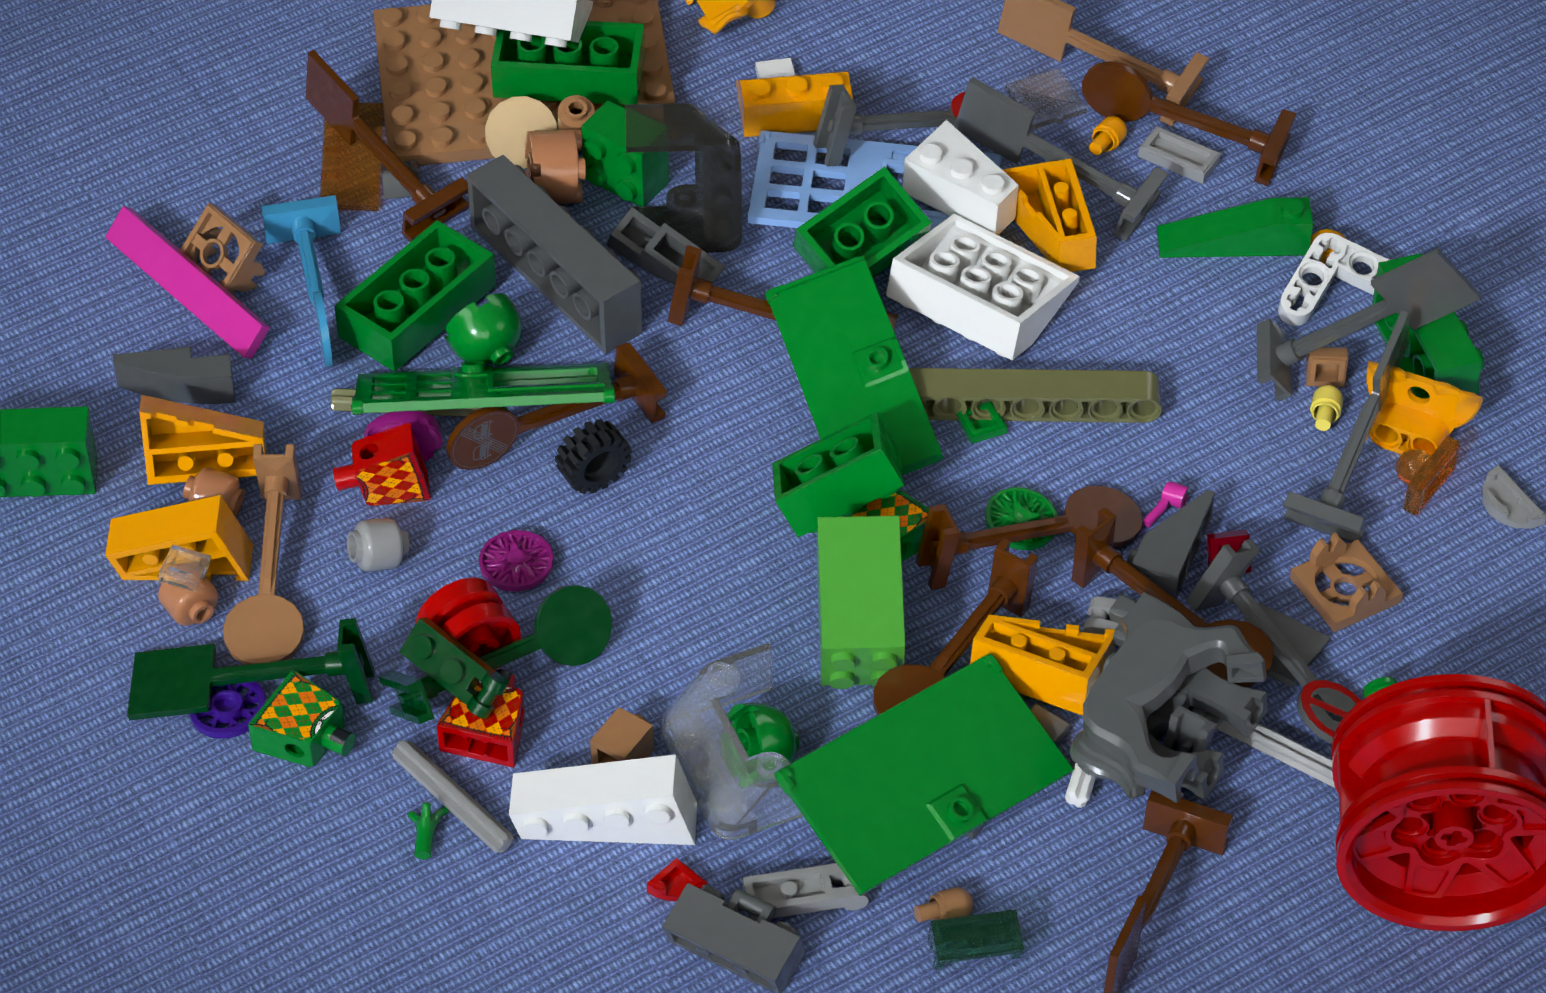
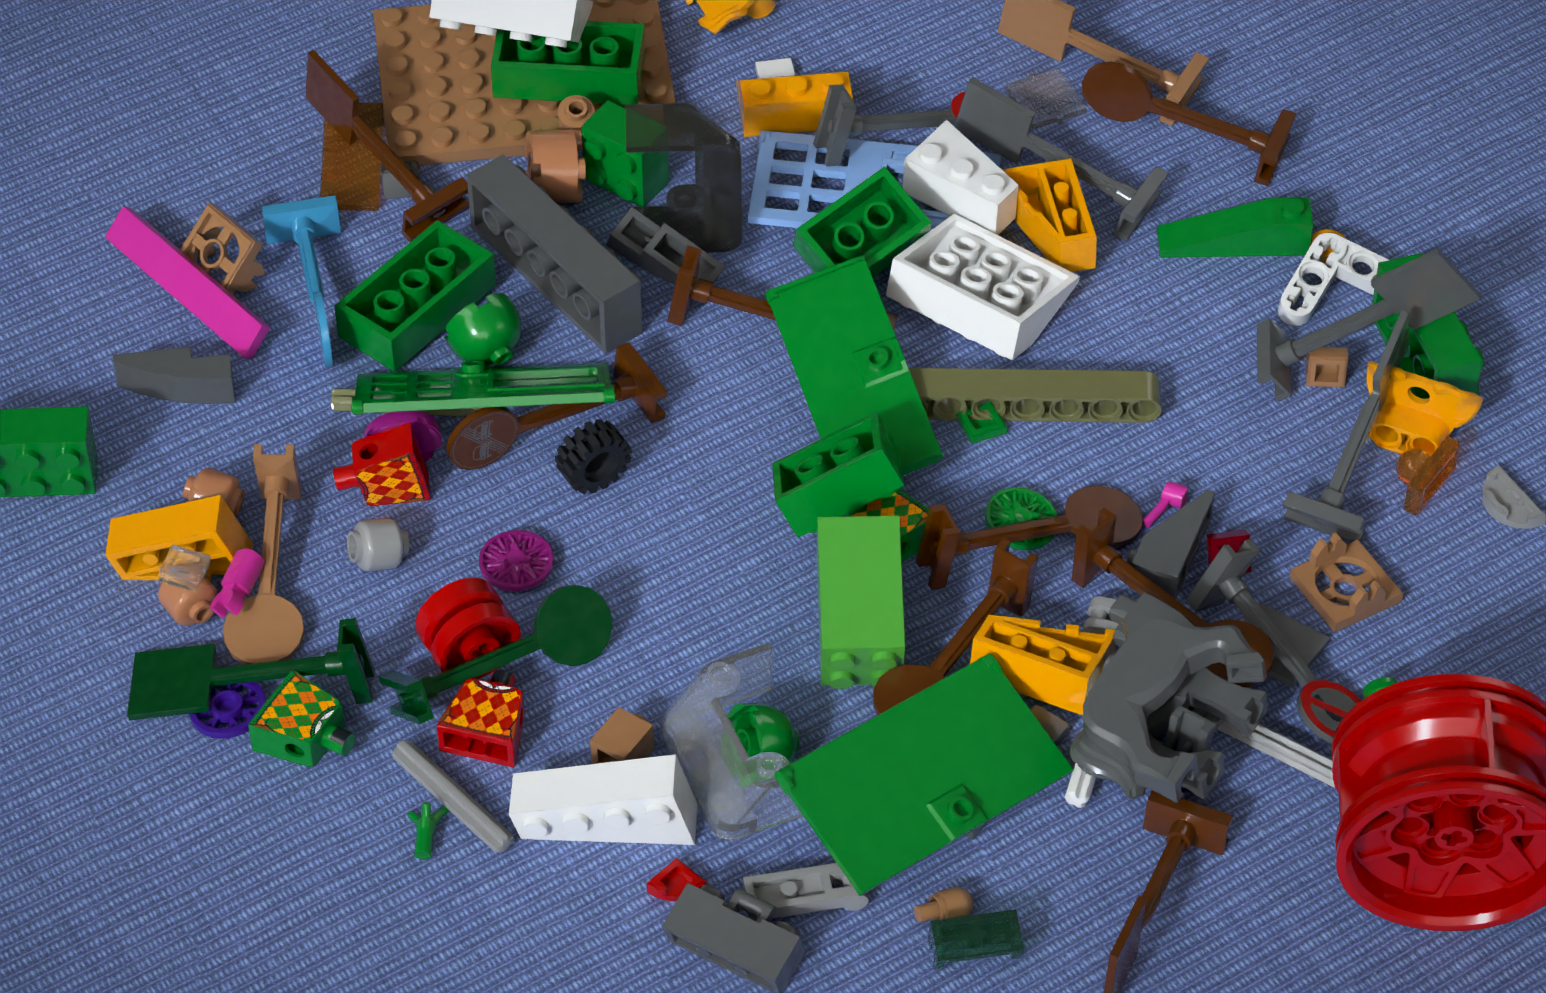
light orange wedge [139,395,267,485] -> none
dark green plate [399,617,509,719] -> none
tan tile [485,96,557,170] -> none
light orange cylinder [1089,116,1127,155] -> none
light grey tile [1138,126,1221,184] -> none
light yellow cylinder [1310,385,1343,431] -> none
none -> dark pink bar [210,548,265,618]

